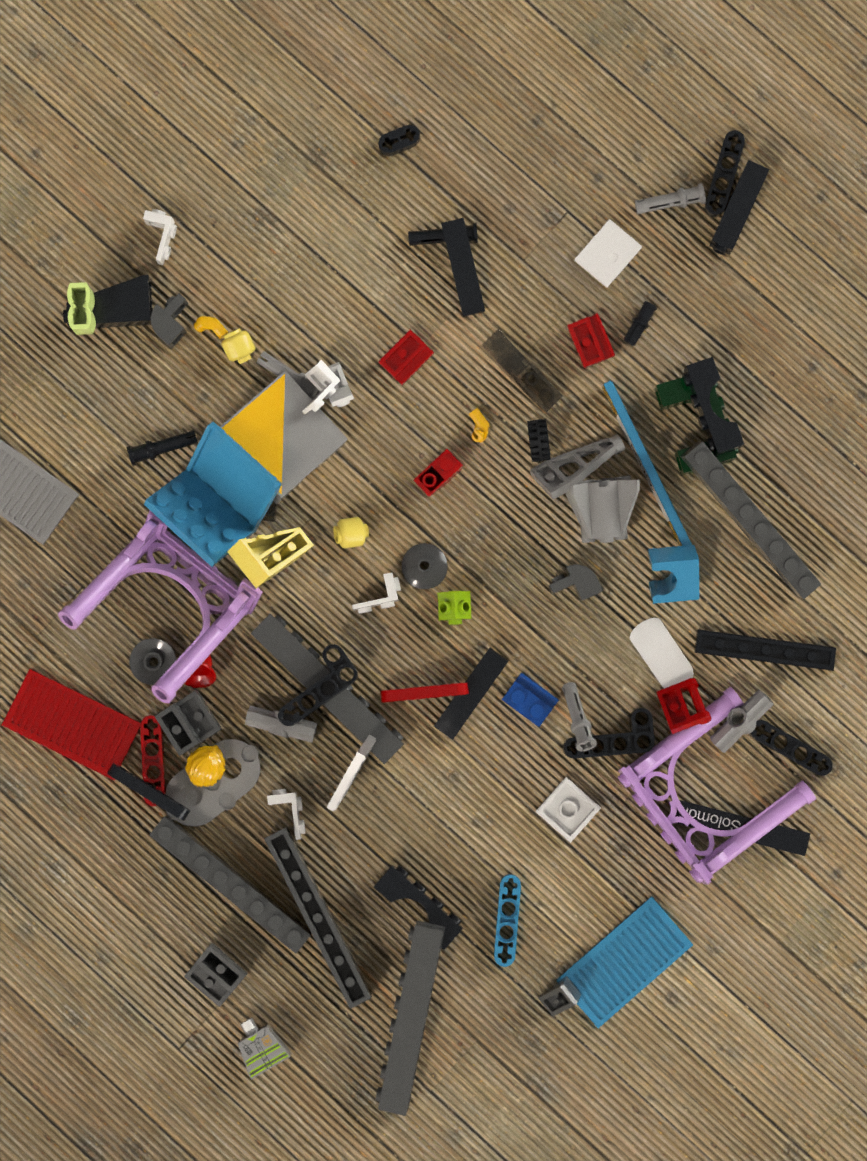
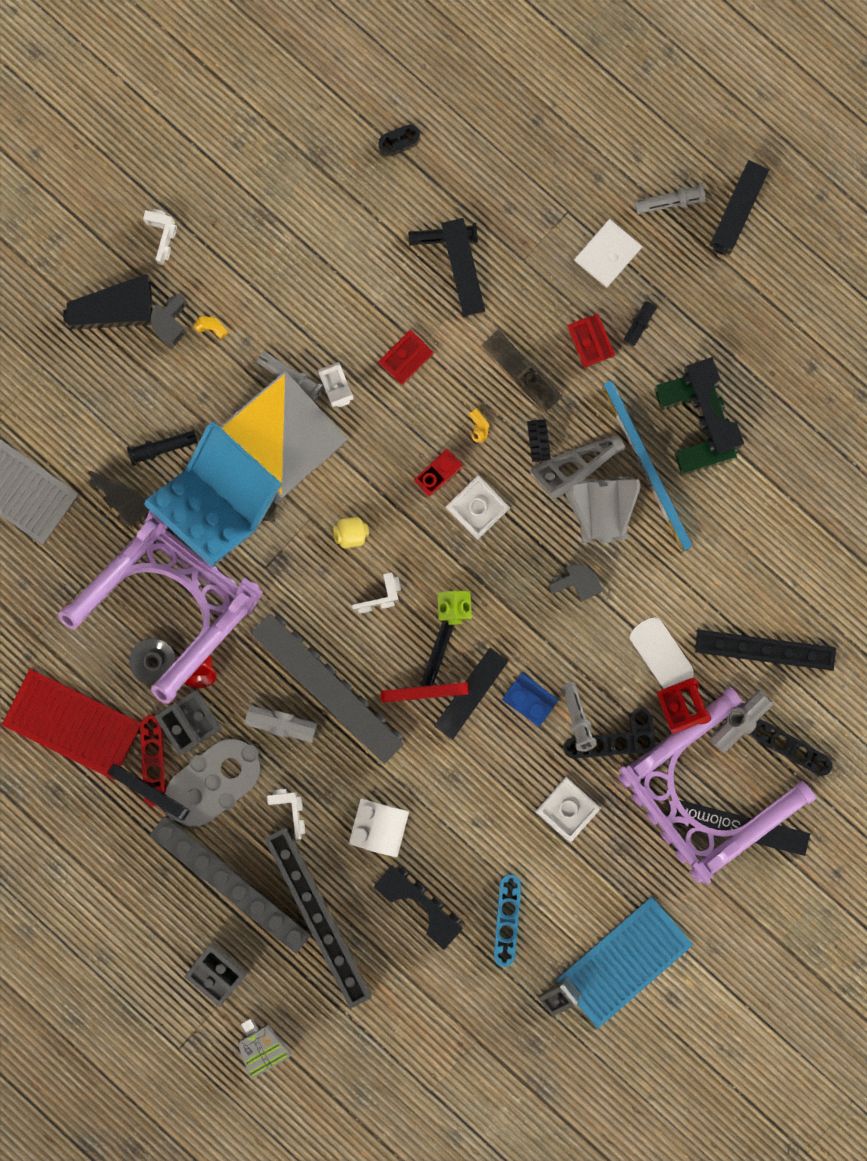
yellowish green brick [67,282,96,335] -> none
yellow hair [185,745,226,787] -> none
light yellow head [221,328,255,364] -> none
light yellow wedge [227,527,314,588] -> none
black beam [278,644,358,726] -> none
white bracket [302,360,340,414] -> none
tile [326,734,376,812] -> none
dark grey brick [375,921,445,1116] -> none
dark grey dish [402,543,448,589] -> none
dark azure piece [648,545,700,604] -> none
dark grey brick [680,441,822,599] -> none
black beam [704,130,745,217] -> none
none -> clear smoke slope [88,470,149,529]
none -> white brick [349,799,409,857]
none -> black axle [421,622,454,687]
none -> white tile [445,475,510,540]

